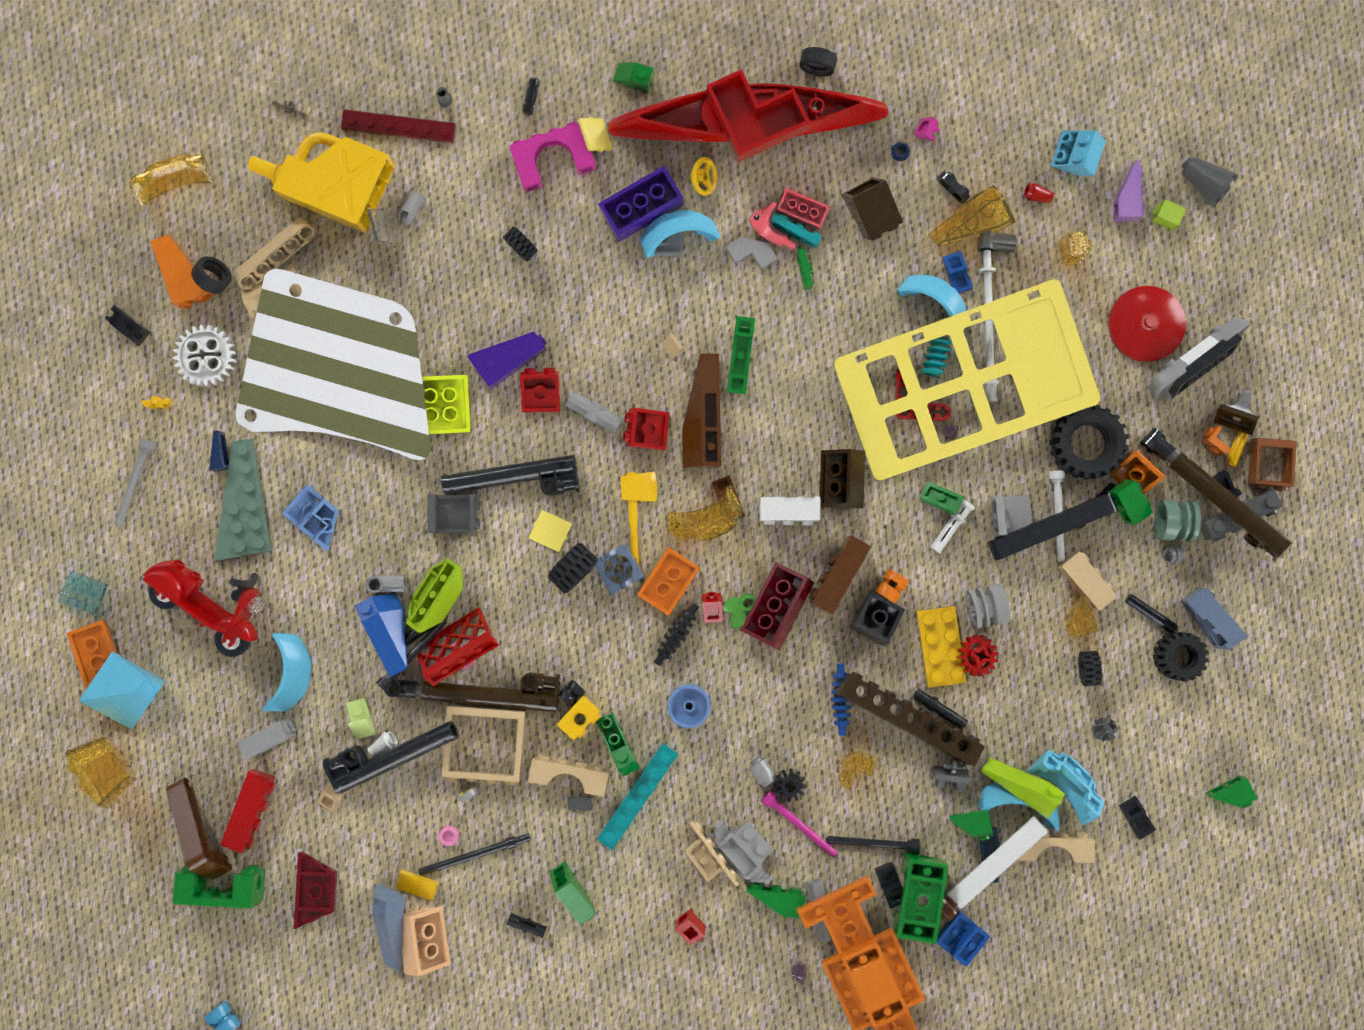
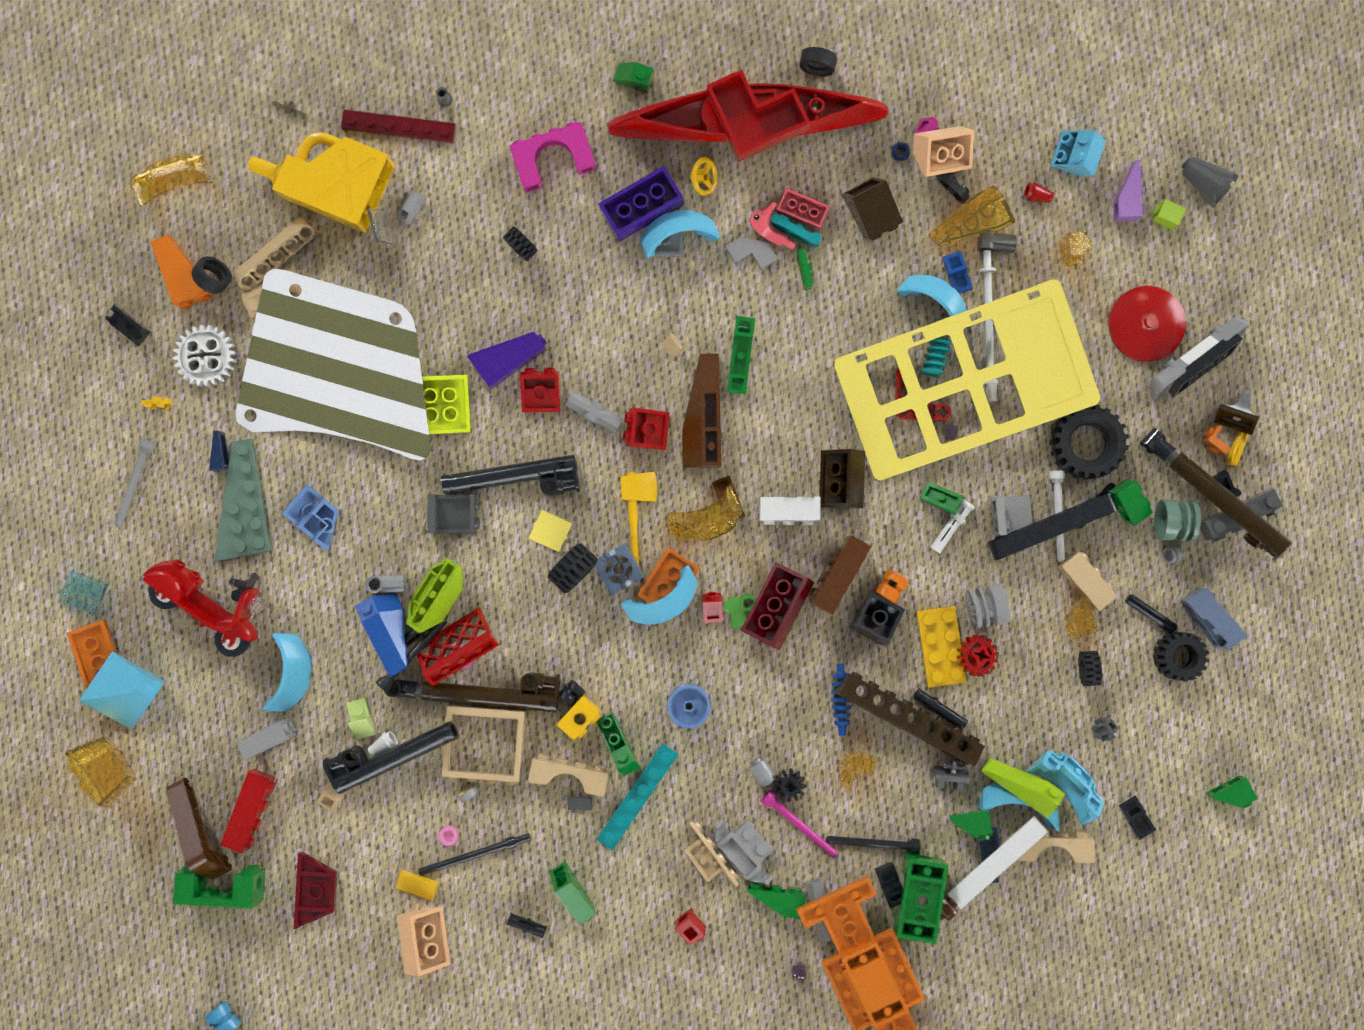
sand blue wedge [372,884,404,971] -> none
black axle [522,77,540,115] -> none
light yellow piece [578,117,613,153] -> none
black piece [654,603,699,666] -> none
blue slope [937,909,991,967] -> none
orange slope [1110,450,1166,495] -> none
dark orange window [1248,437,1297,491] -> none
none -> medium azure windscreen [621,565,698,624]
none -> light nougat slope [913,126,974,177]

